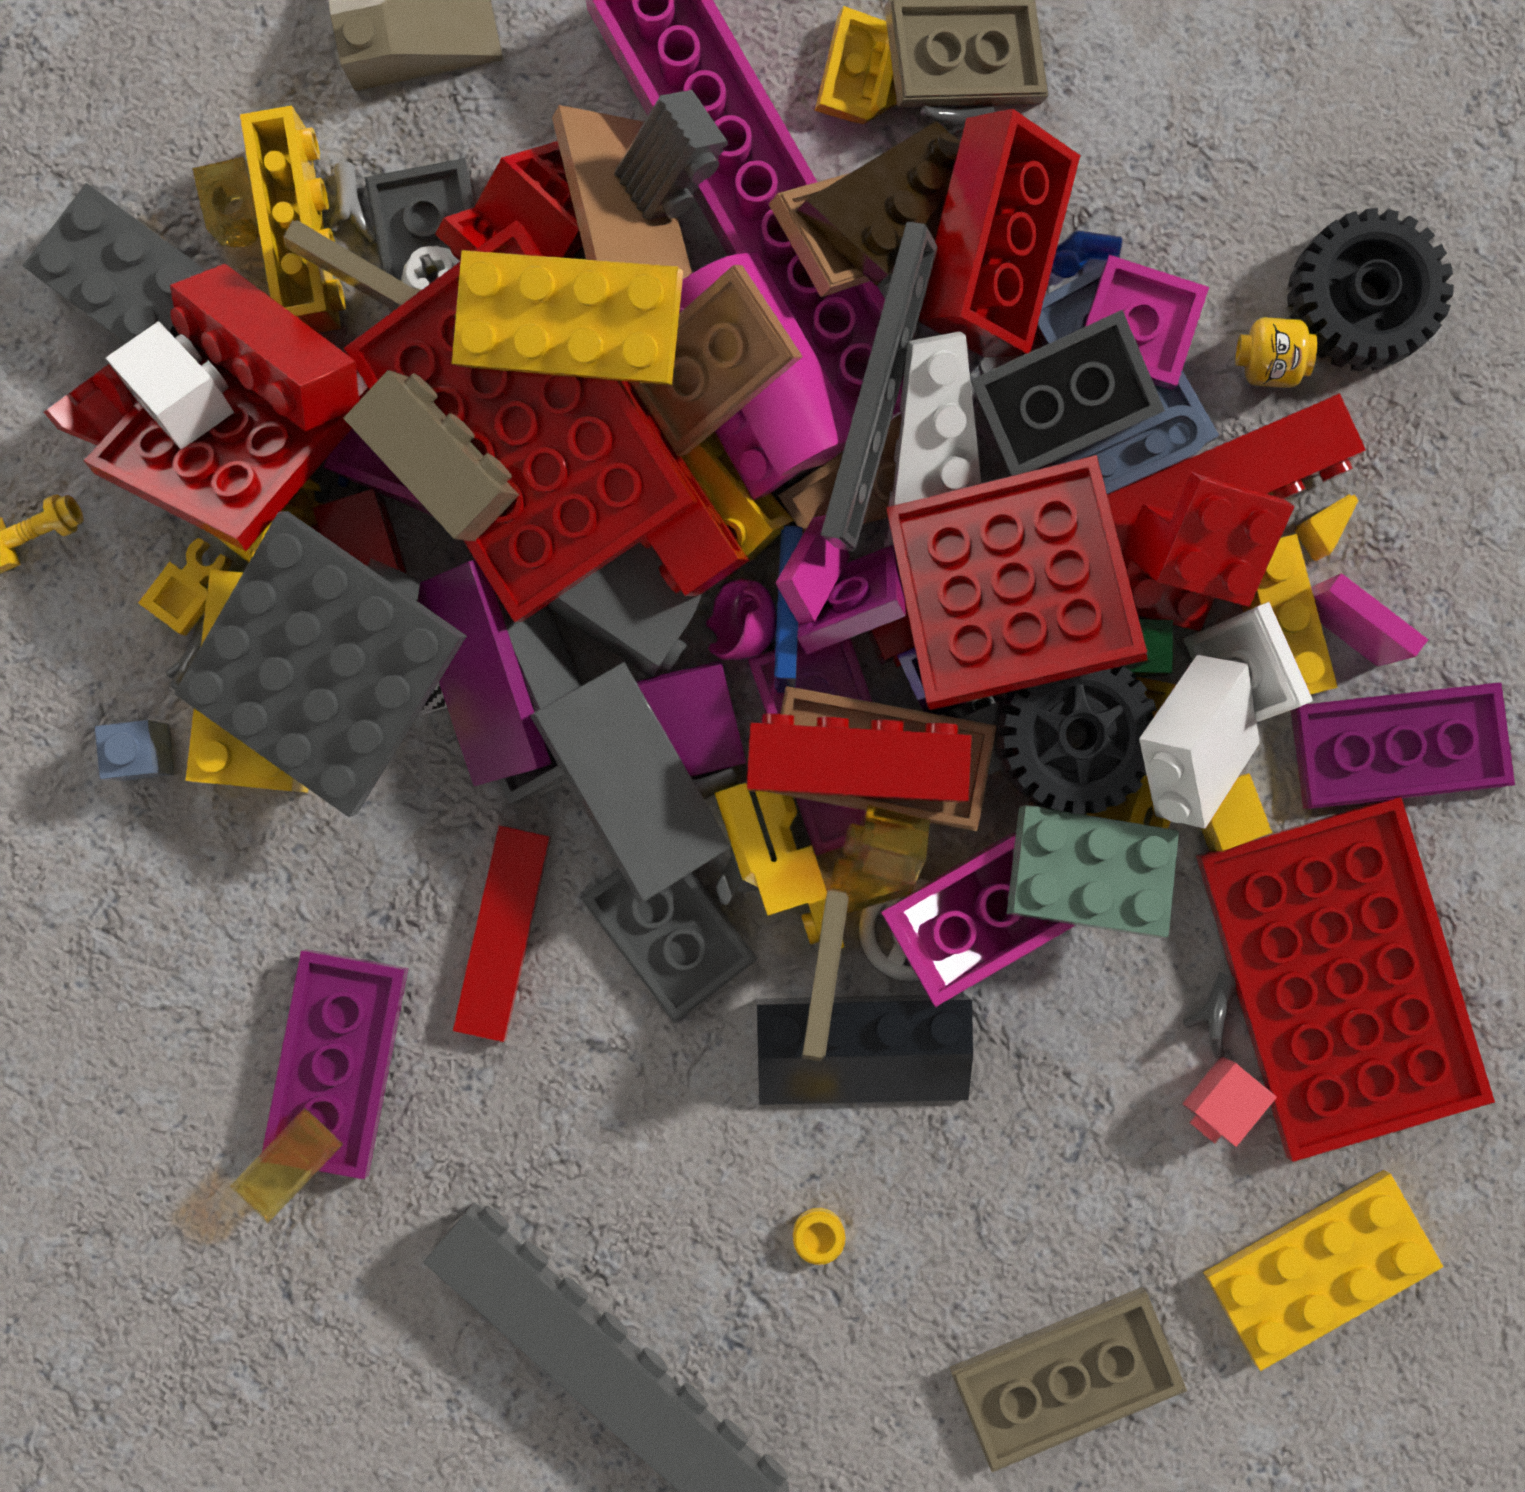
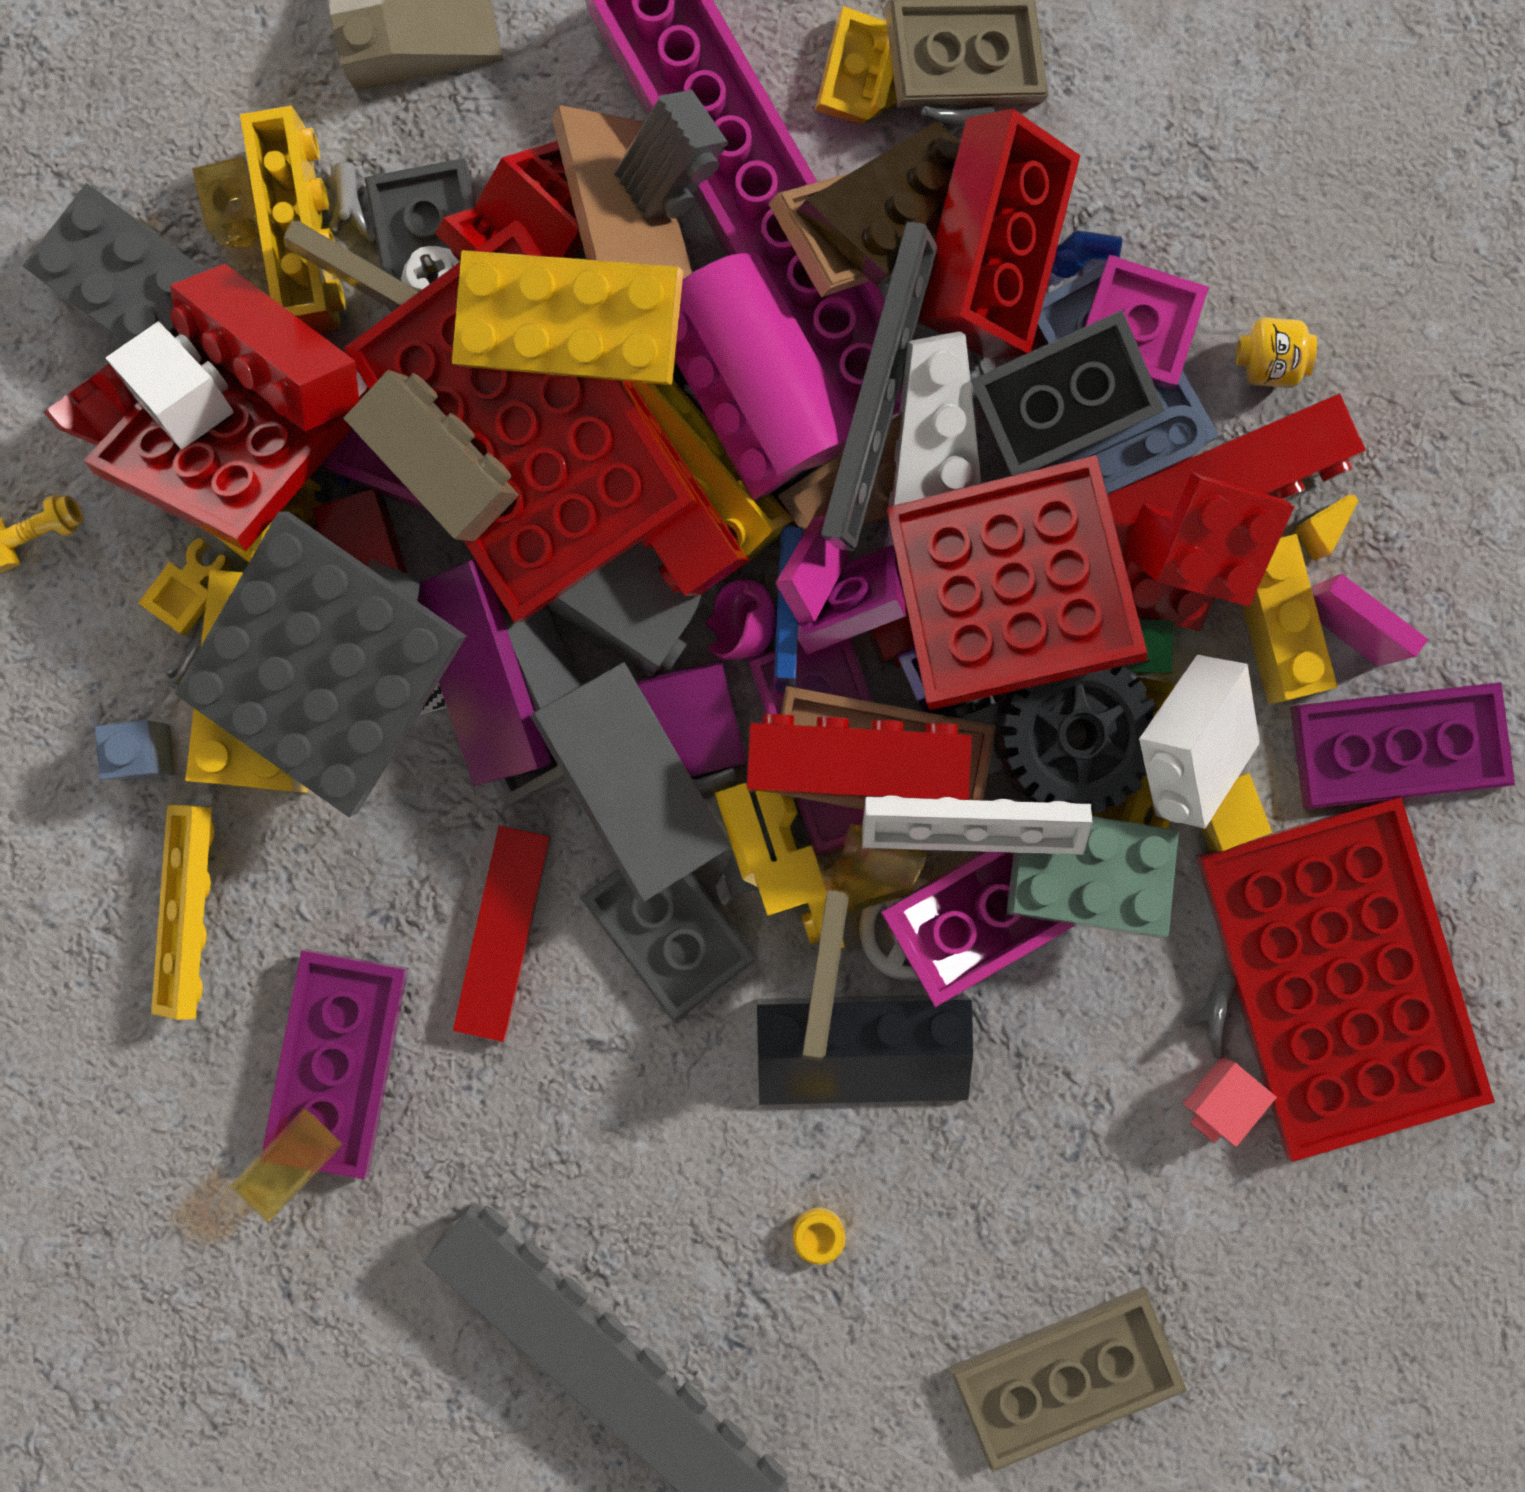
medium nougat tile [629,265,803,456] -> none
white tile [1183,602,1313,722] -> none
yellow plate [1203,1170,1444,1371] -> none
black wheel [1287,208,1454,371] -> none
none -> yellow plate [151,804,215,1020]
none -> white plate [862,796,1093,855]

